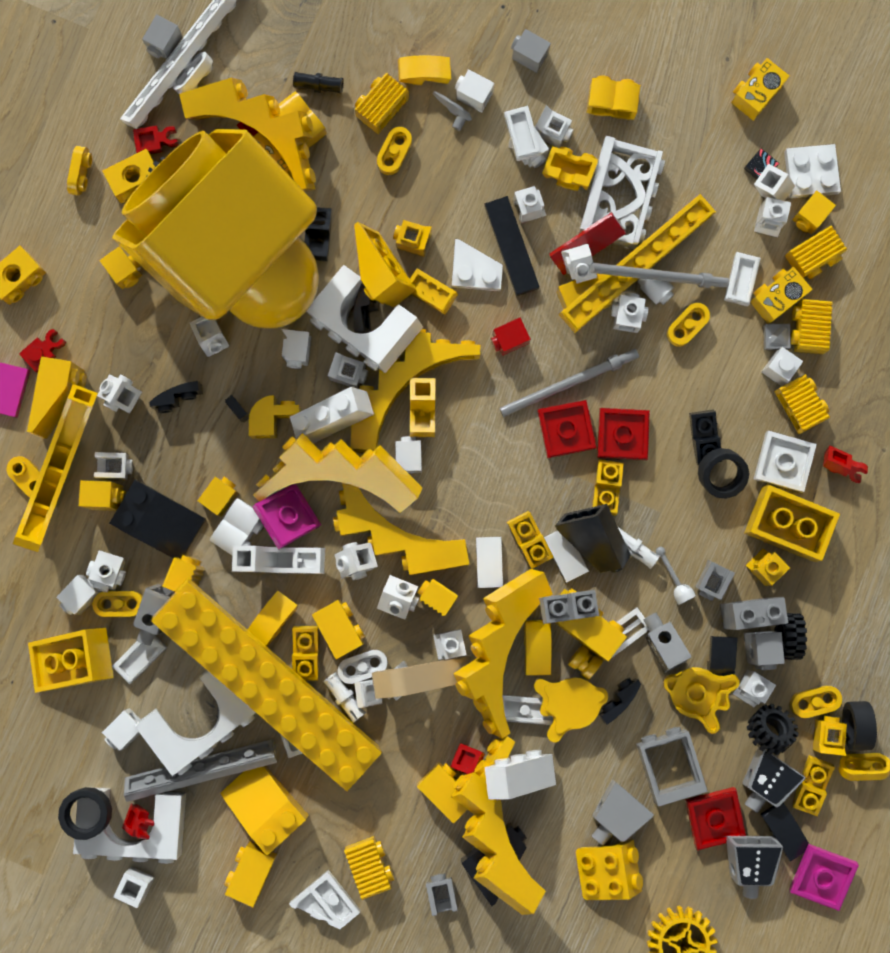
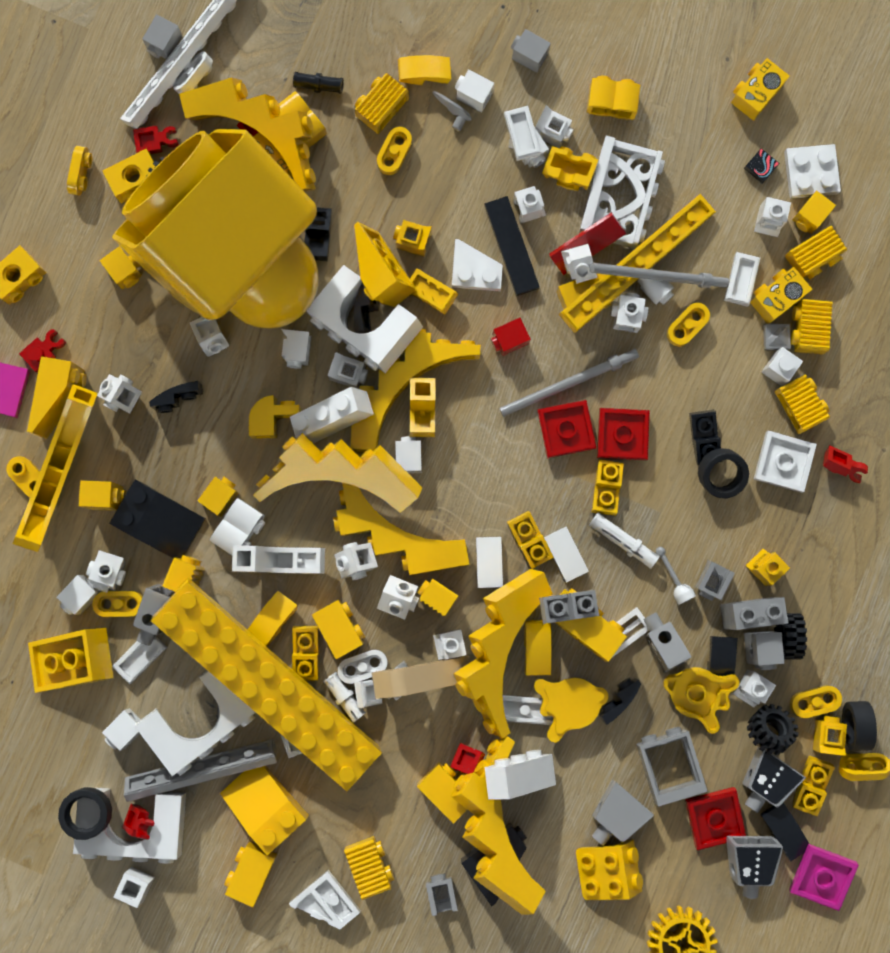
white window [94,452,133,480] -> none
black tile [225,395,249,422] -> none
dark pink tile [252,484,321,550] -> none
black slope [555,504,631,573] -> none
yellow wheel [567,645,603,680] -> none
yellow brick [744,485,840,562] -> none
white brick [754,164,795,201] -> none

